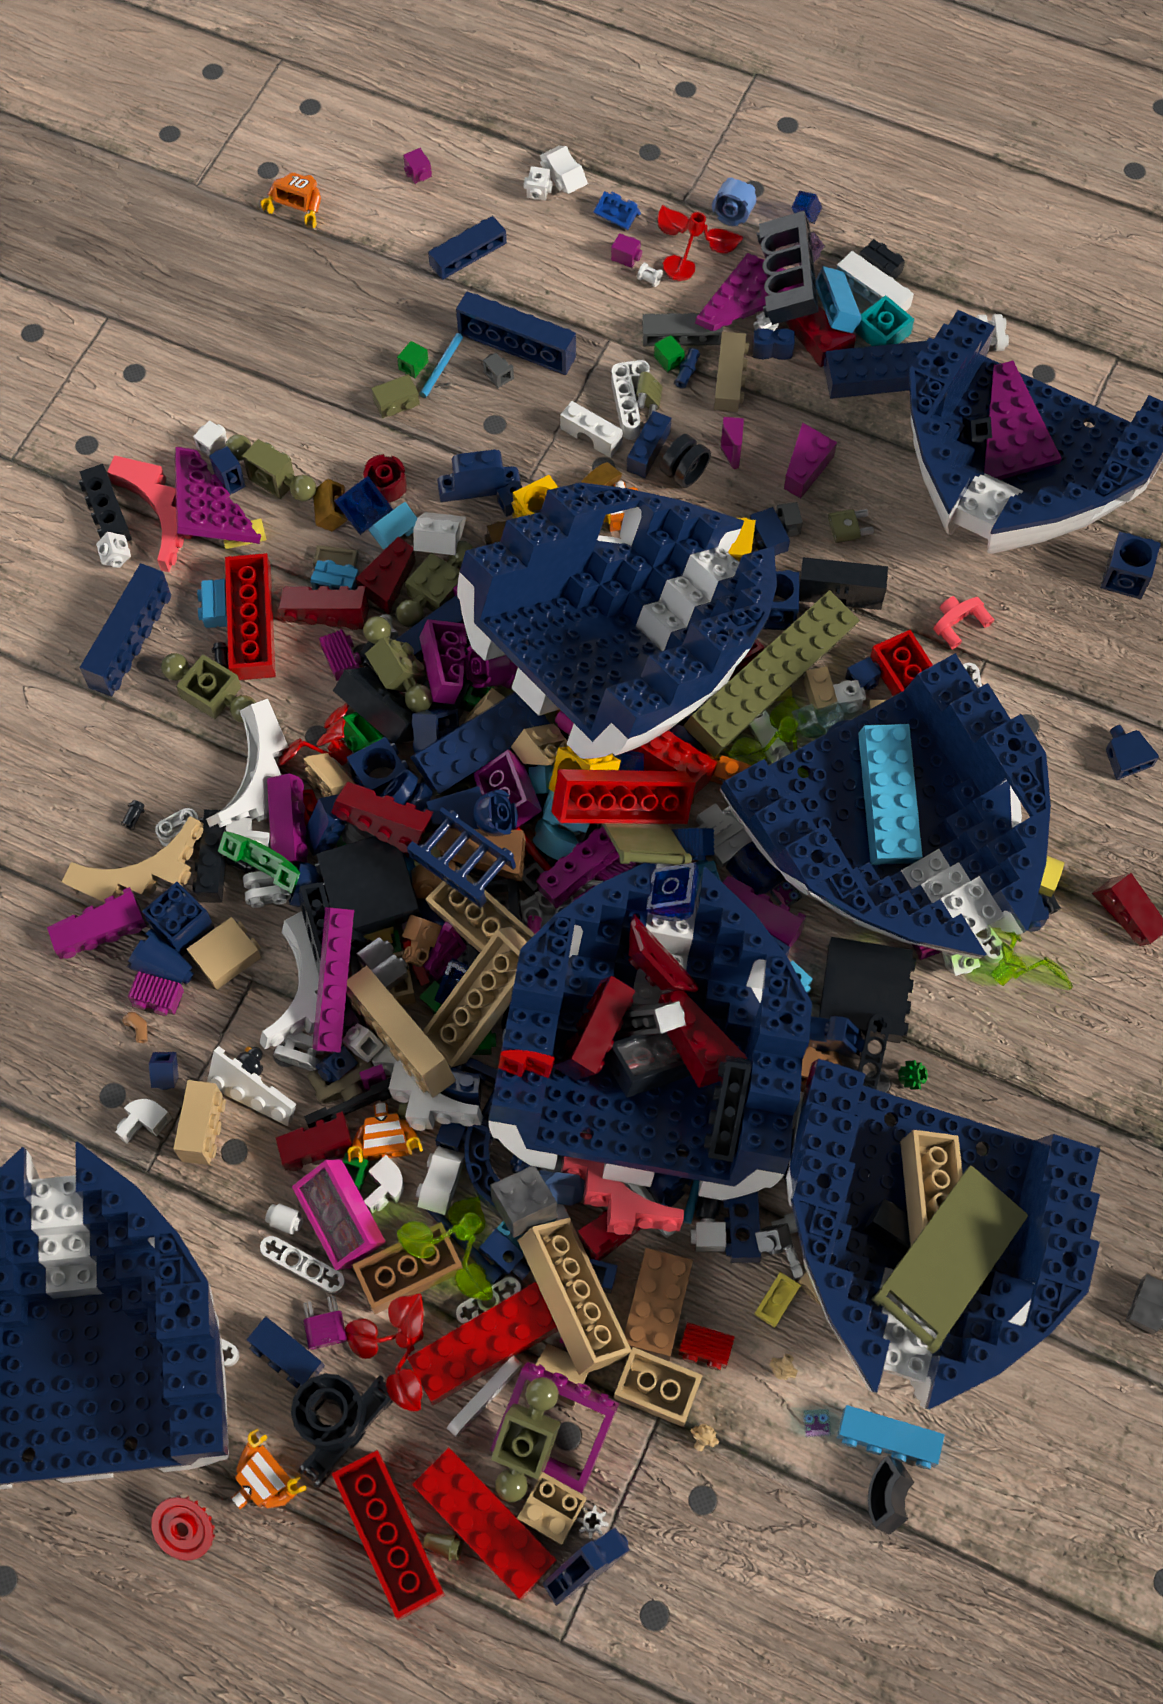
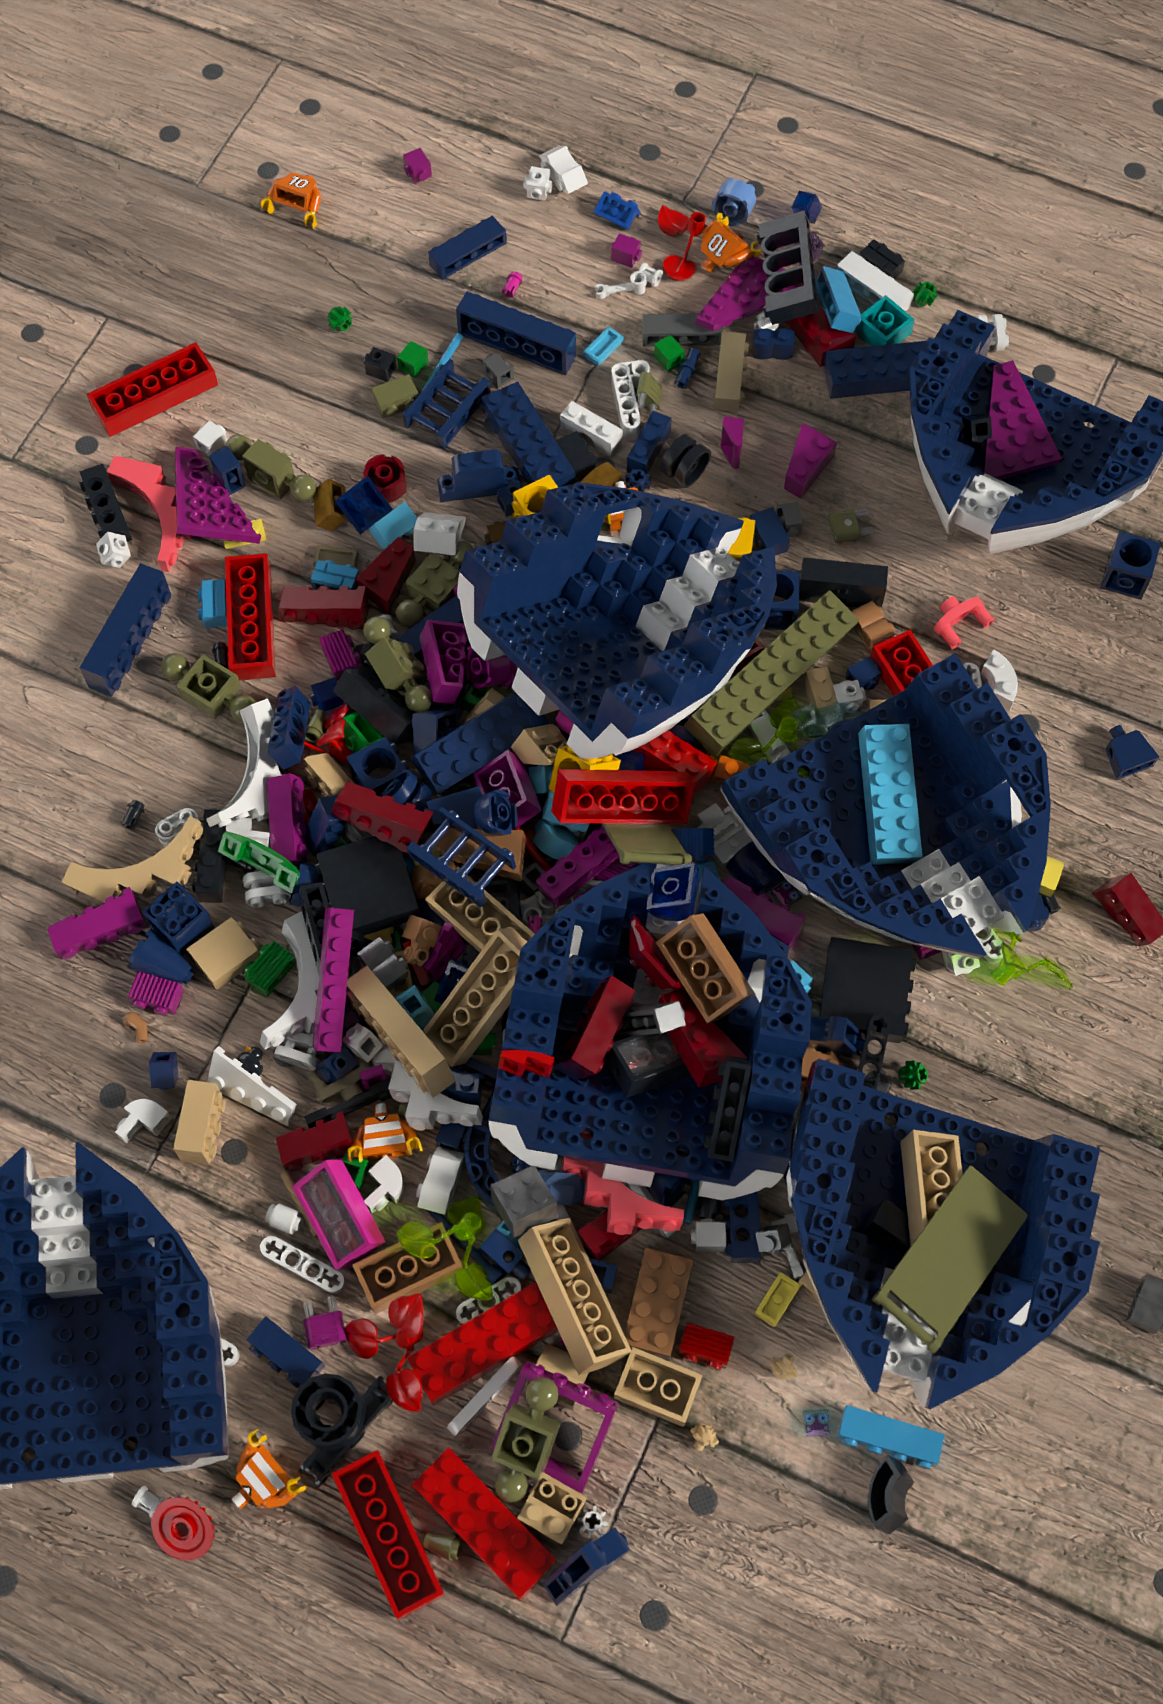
none -> red brick [87,342,218,437]
none -> white bush [131,1486,166,1519]
none -> green brick [244,941,296,997]
none -> dark blue brick [267,686,310,770]
none -> tan bar [280,1171,317,1237]
none -> olive cone [305,709,326,743]
none -> clear blue brick [309,677,344,712]
none -> green gear [328,306,352,332]
none -> black brick [363,347,397,382]
none -> medium azure brick [395,985,435,1031]
none -> dark blue fence [403,359,491,449]
none -> dark blue brick [482,381,575,487]
none -> dark pink pin [502,271,523,298]
none -> black brick [555,431,598,482]
none -> medium azure tile [583,326,624,366]
none -> white brick [595,271,647,299]
none -> dark blue gear [625,469,650,492]
none -> medium nougat brick [656,913,755,1024]
none -> orange torso [700,213,762,272]
none -> medium nougat brick [851,601,895,652]
none -> green gear [912,281,938,307]
none -> white brick [980,650,1018,714]

